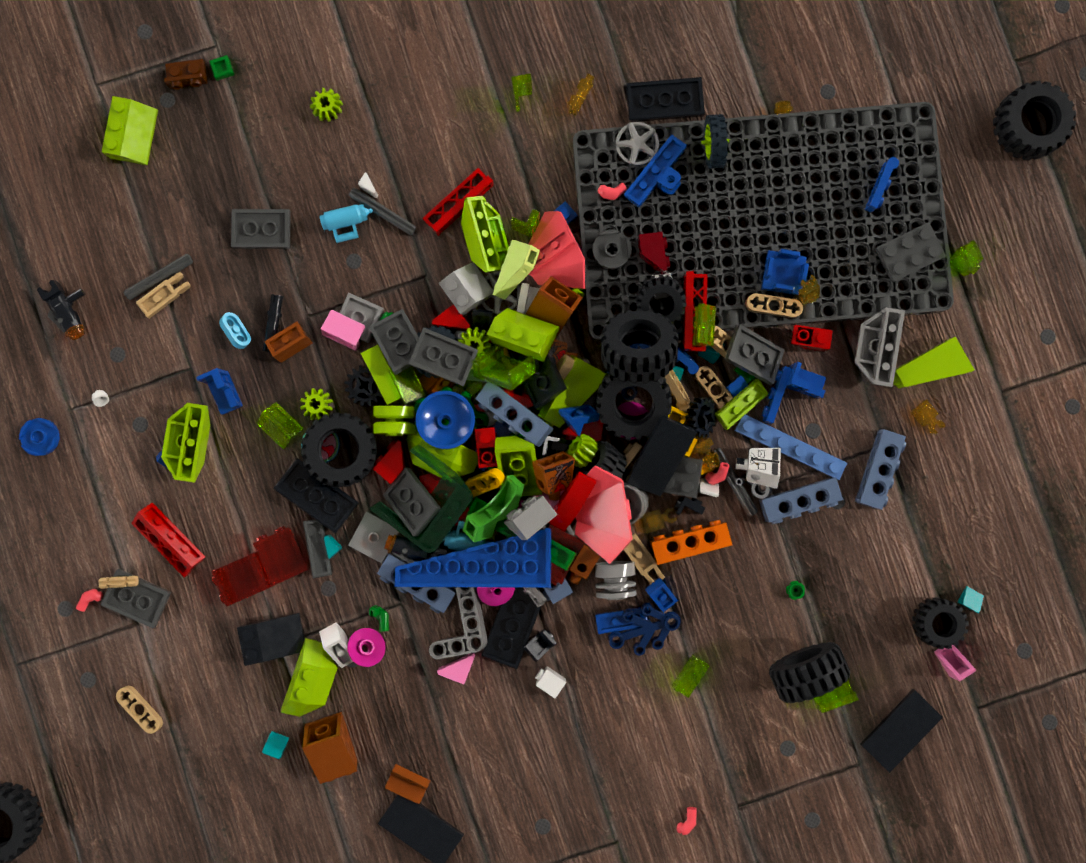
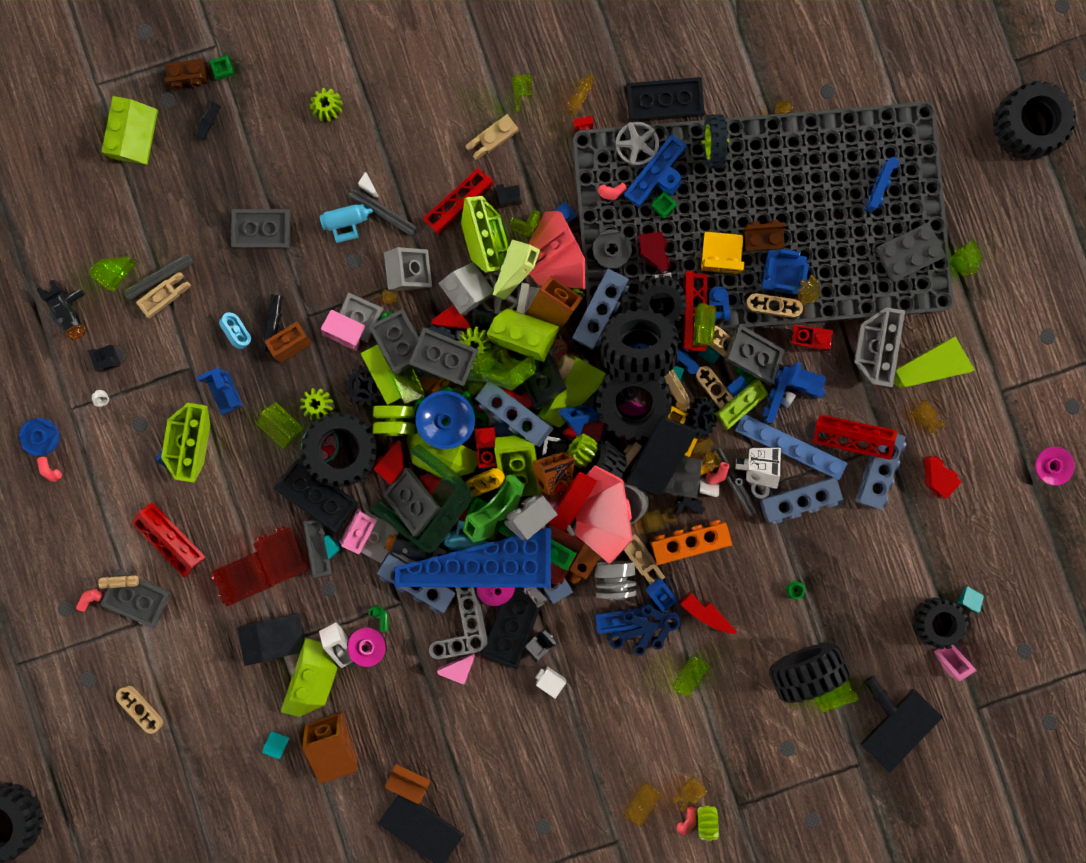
none -> coral arm [37,457,62,482]
none -> black panel [88,345,121,372]
none -> clear neon green slope [89,256,138,292]
none -> black pin [193,100,221,141]
none -> bright pink panel [339,508,377,554]
none -> clear yellow plate [380,289,398,305]
none -> light grey slope [384,247,432,291]
none -> tan hinge [466,114,519,160]
none -> black panel [496,184,523,209]
none -> sand blue brick [572,269,629,350]
none -> red plate [573,116,594,132]
none -> clear yellow plate [624,781,661,827]
none -> green tile [650,191,678,219]
none -> clear yellow plate [672,775,708,812]
none -> red slope [678,592,737,634]
none -> lime gear [697,806,719,841]
none -> yellow bracket [701,232,744,274]
none -> blue plate [708,286,730,322]
none -> reddish brown bracket [743,220,785,252]
none -> white hinge [781,391,796,408]
none -> red fence [813,414,898,460]
none -> black pin [864,676,897,715]
none -> red slope [924,456,962,499]
none -> dark pink dish [1035,447,1075,485]

